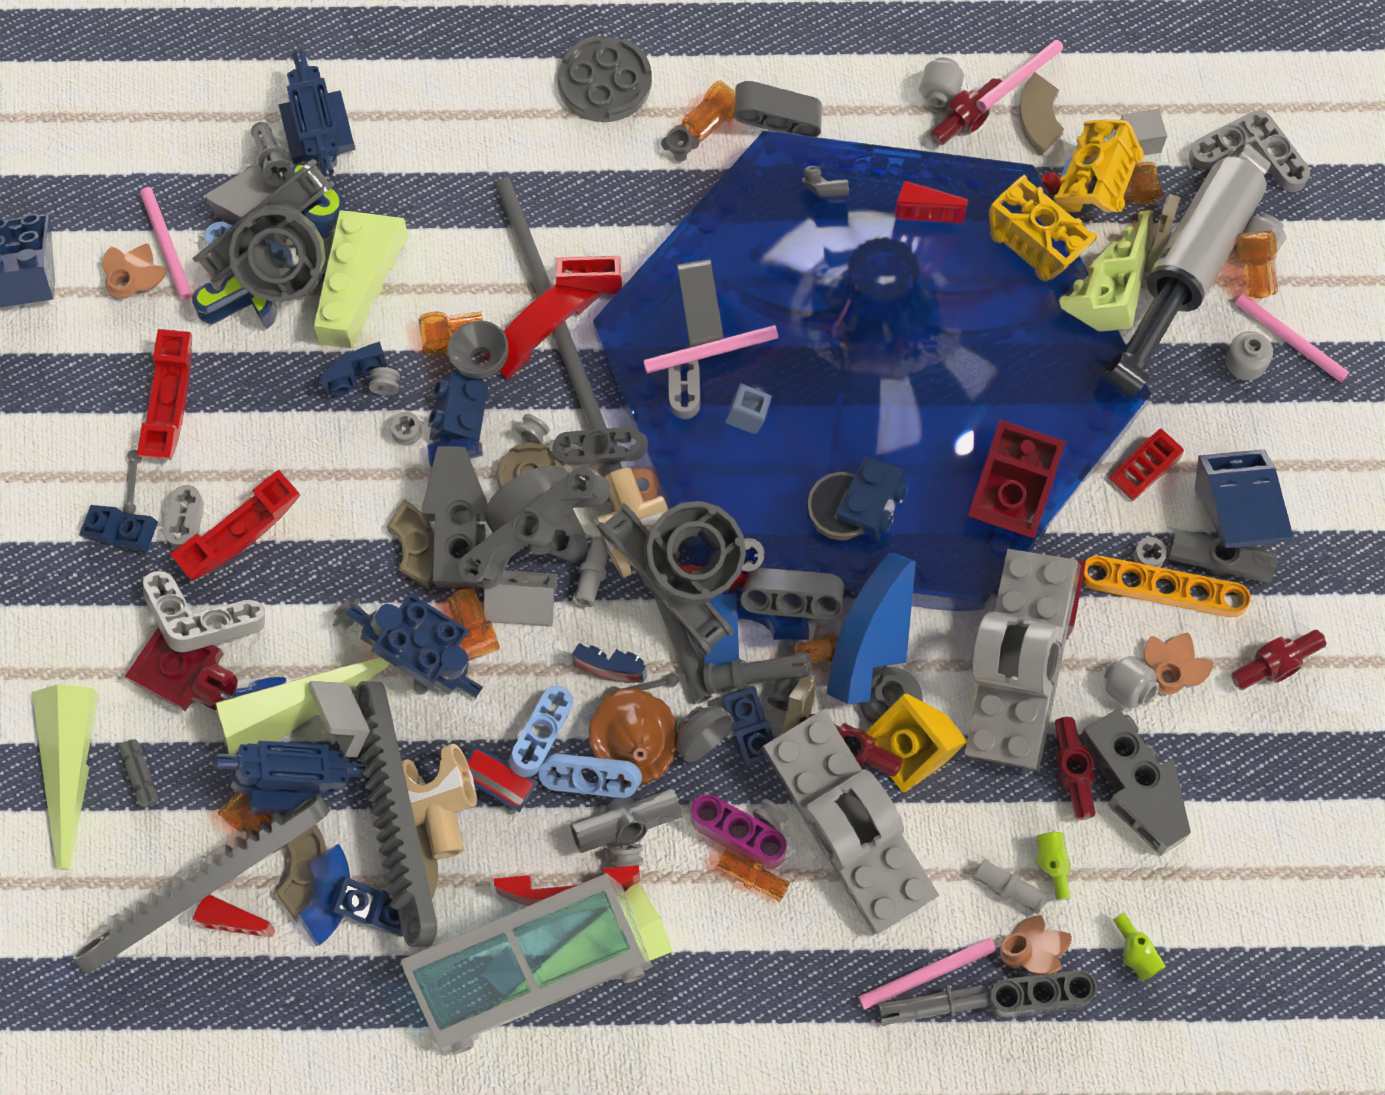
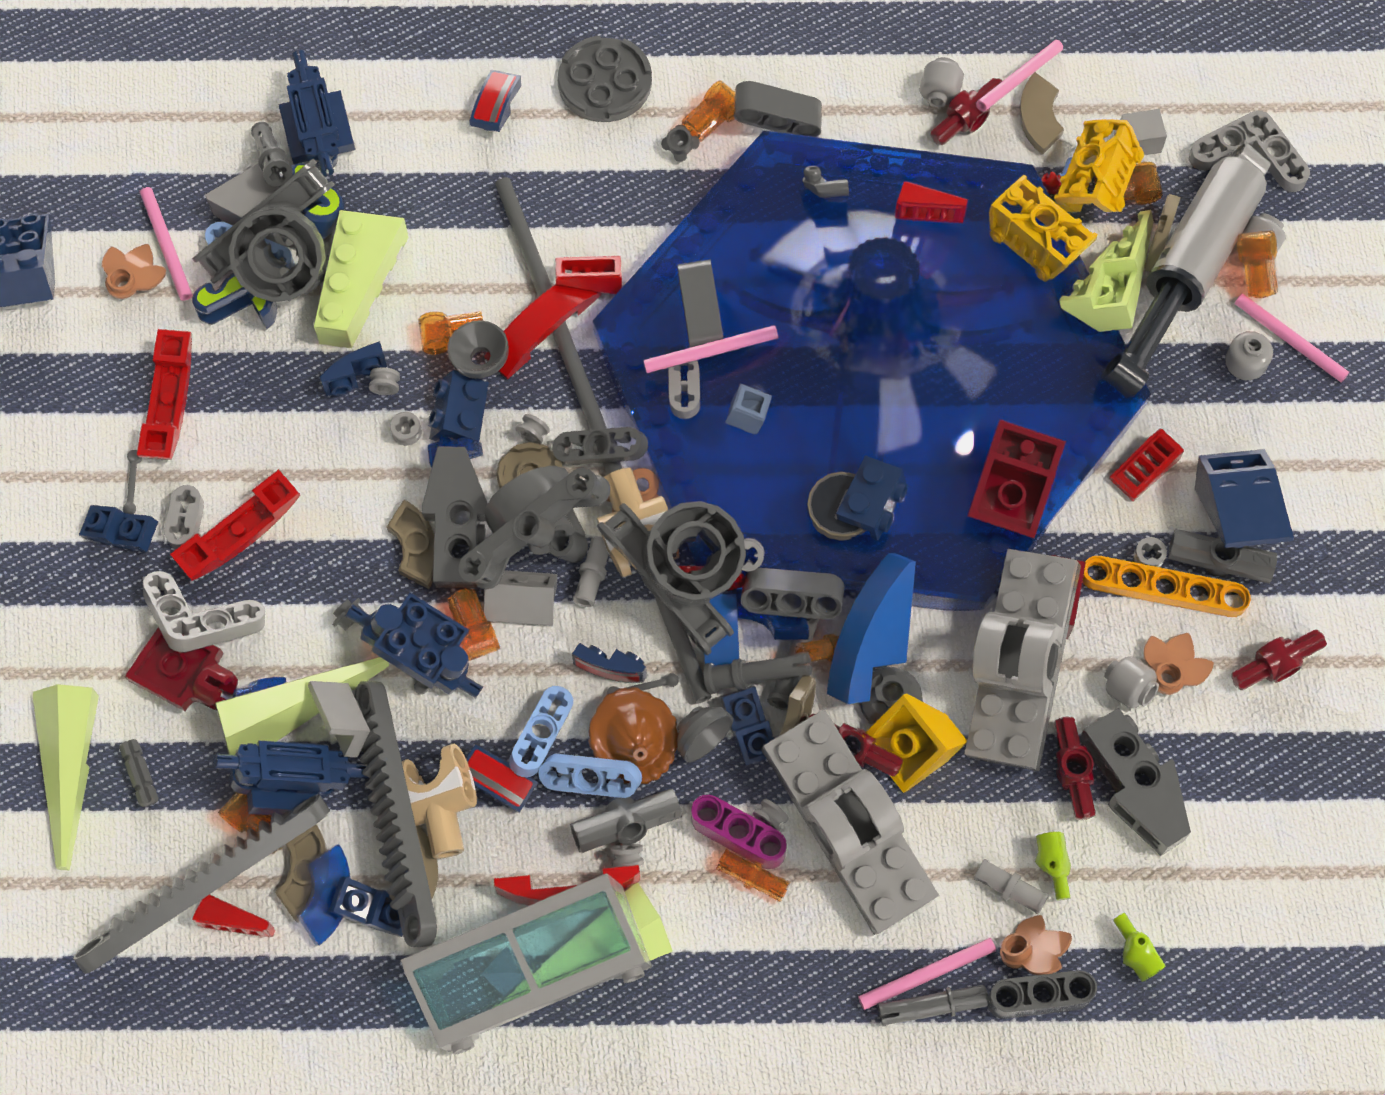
none -> slope [469,70,521,132]

